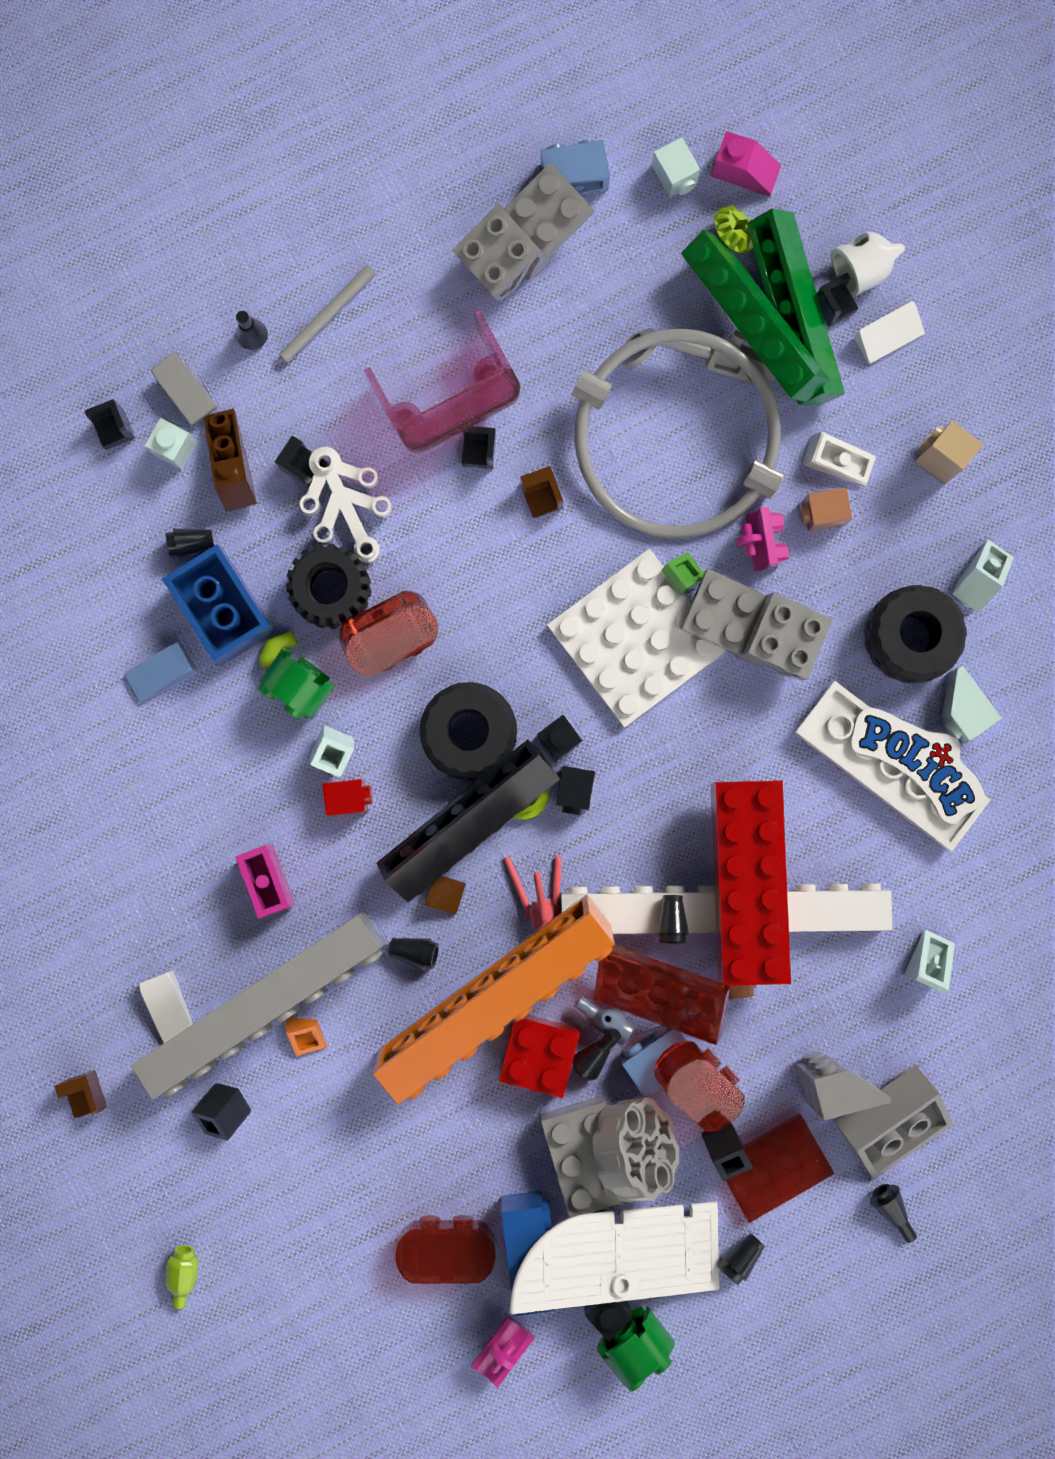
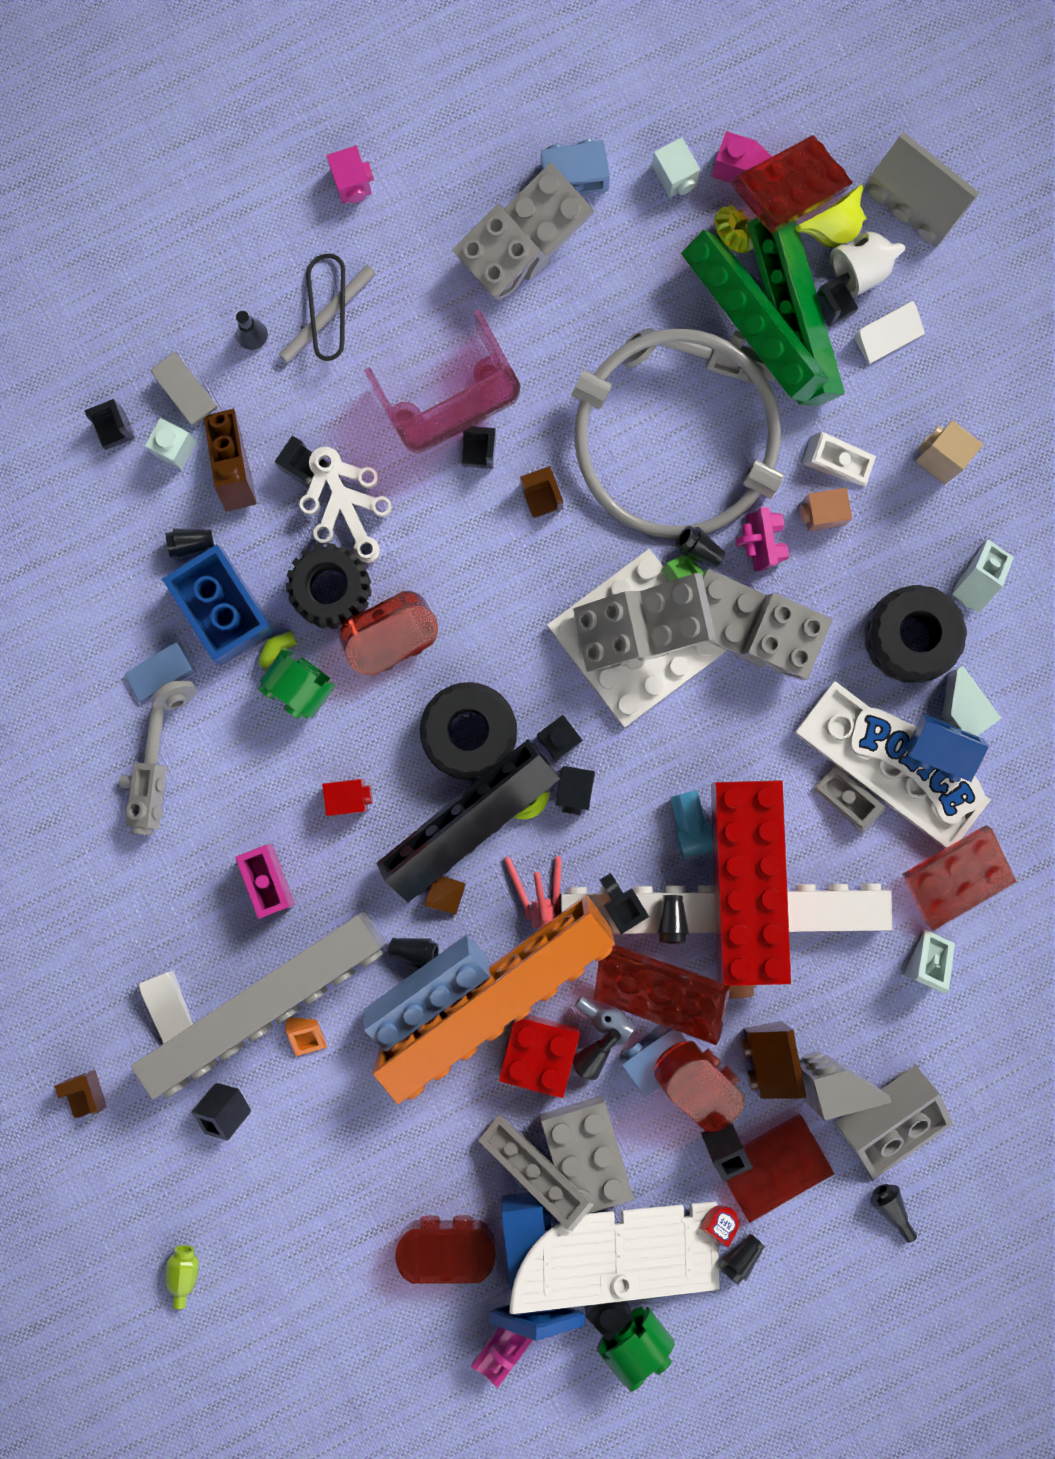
light aqua brick [310,725,354,778] -> none
light grey connector [593,1097,679,1202] -> none
none -> light grey piece [119,681,197,835]
none -> black piece [306,254,345,361]
none -> dark pink brick [326,145,374,204]
none -> medium blue brick [364,935,490,1052]
none -> light grey plate [478,1115,594,1232]
none -> blue tile [489,1304,585,1341]
none -> light grey piece [573,573,716,672]
none -> black plate [599,873,650,934]
none -> dark azure piece [669,790,713,859]
none -> black cone [676,526,725,567]
none -> red tile [700,1205,739,1248]
none -> clear red plate [730,135,853,234]
none -> reddish brown slope [740,1021,806,1099]
none -> neon yellow hat [794,184,867,248]
none -> light grey slope [813,765,885,834]
none -> light grey slope [864,131,979,247]
none -> clear red plate [902,825,1017,931]
none -> blue brick [906,714,989,782]

